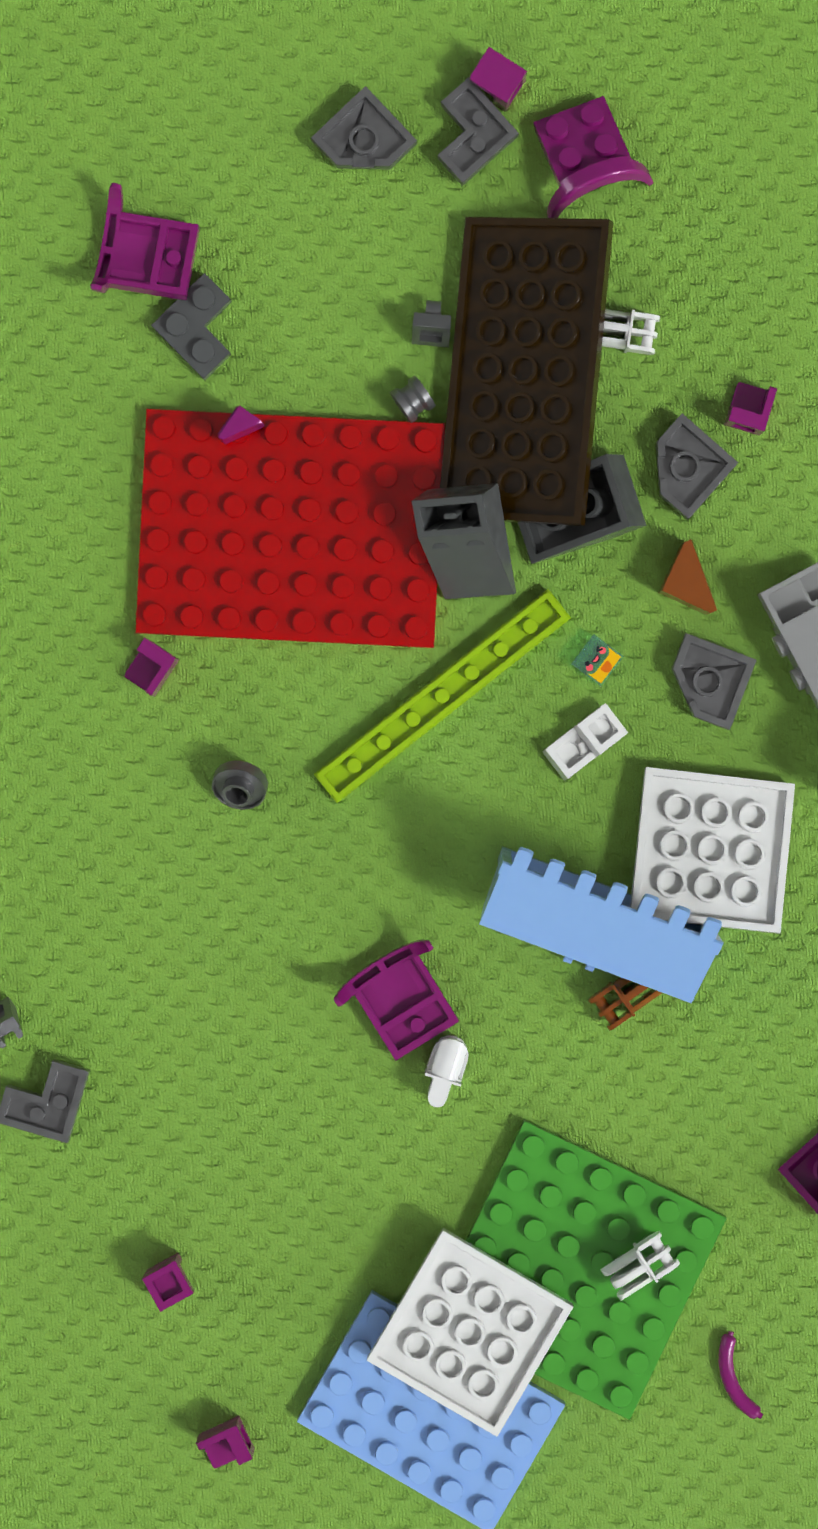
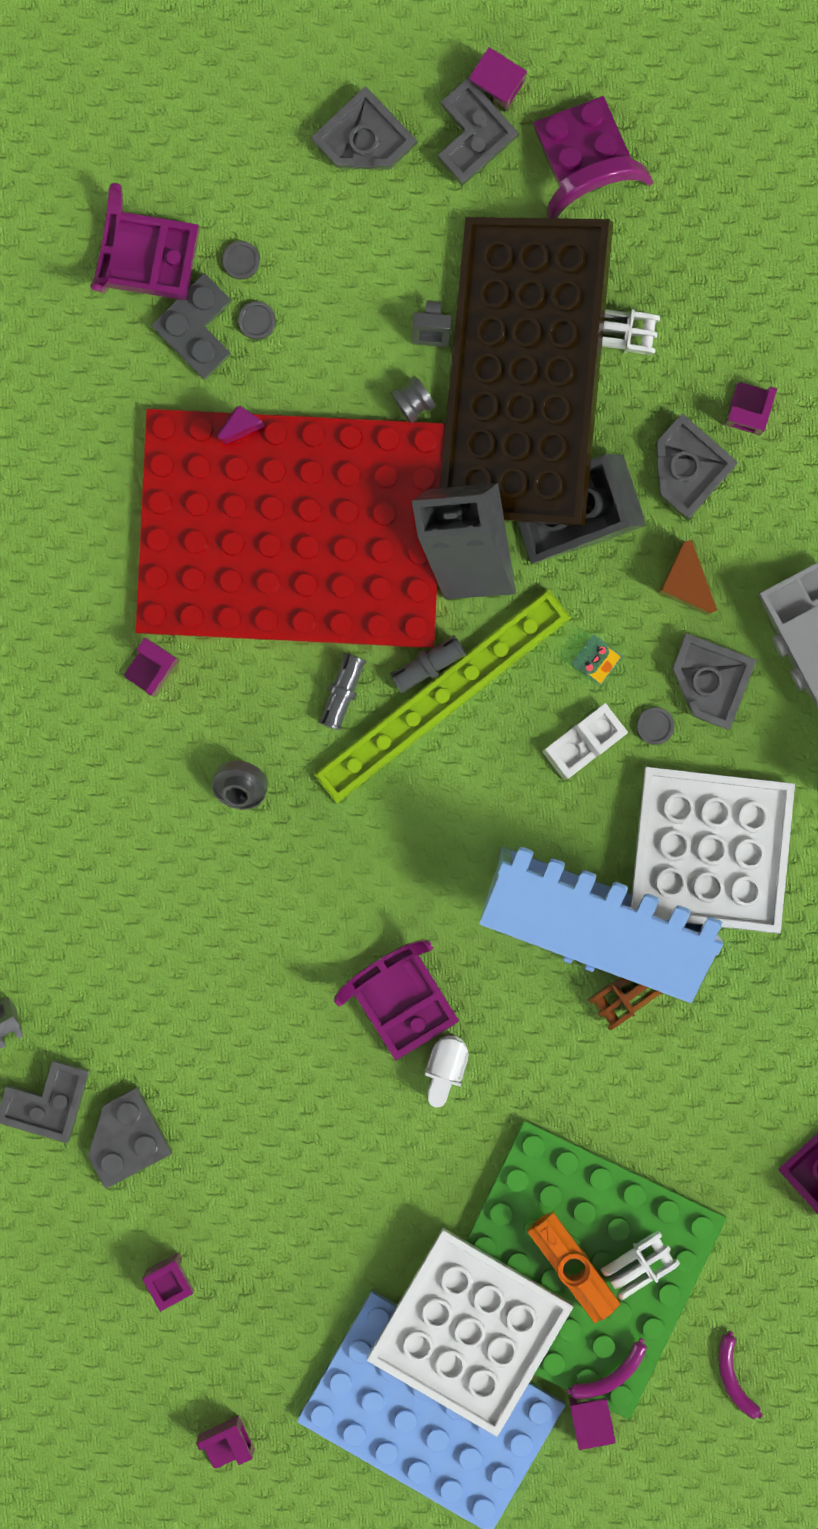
none -> flat silver plate [88,1086,173,1189]
none -> flat silver piece [222,241,260,280]
none -> flat silver piece [238,301,276,340]
none -> dark grey pin [318,652,366,731]
none -> dark grey pin [390,635,467,693]
none -> orange piece [527,1211,621,1323]
none -> magenta piece [567,1338,647,1399]
none -> magenta panel [568,1397,616,1450]
none -> flat silver piece [637,707,674,745]

